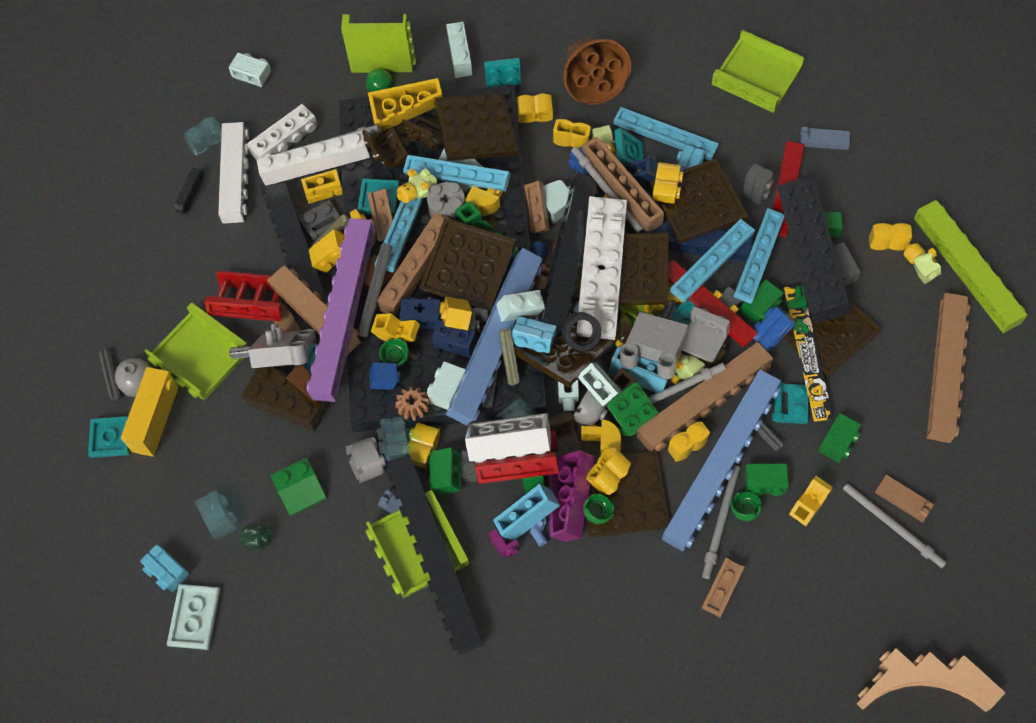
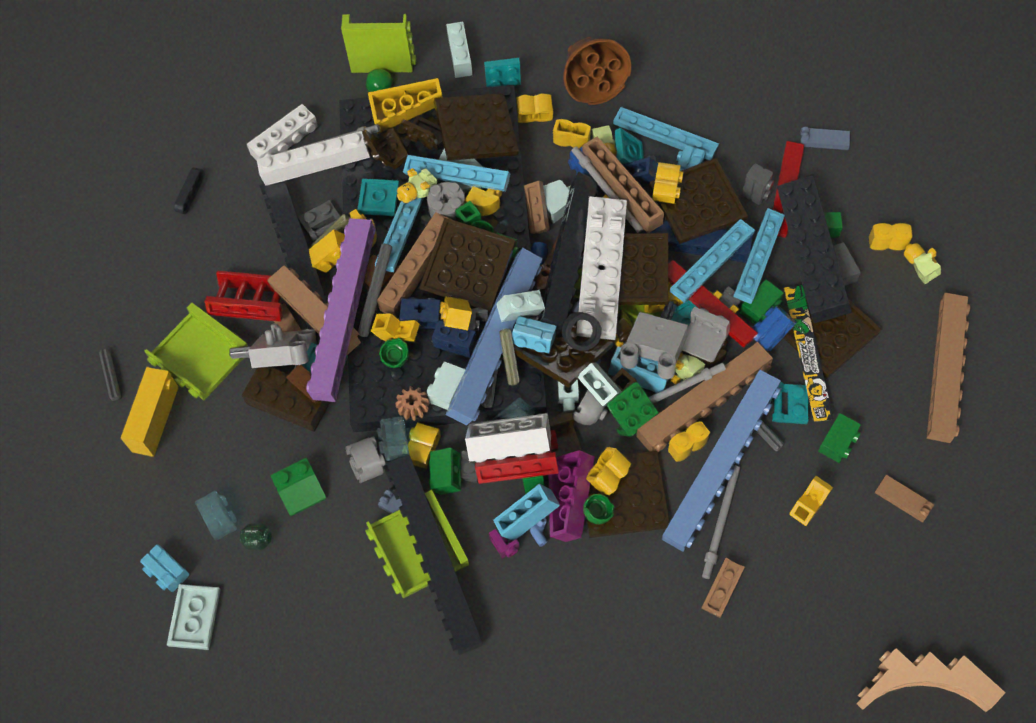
teal plate [88,416,130,458] -> none
light grey cylinder [115,358,151,397] -> none
clear light blue brick [183,116,222,155] -> none
white brick [219,122,249,223] -> none
light aqua brick [229,53,271,87] -> none
yellow brick [301,169,342,204] -> none
medium nougat hinge [367,189,393,243] -> none
blue brick [369,363,400,390] -> none
yellow brick [581,420,621,455] -> none
lime panel [712,30,804,113] -> none
green hair [730,492,762,522] -> none
green brick [744,464,788,496] -> none
light grey bar [843,483,947,569] -> none
lime brick [914,200,1027,333] -> none

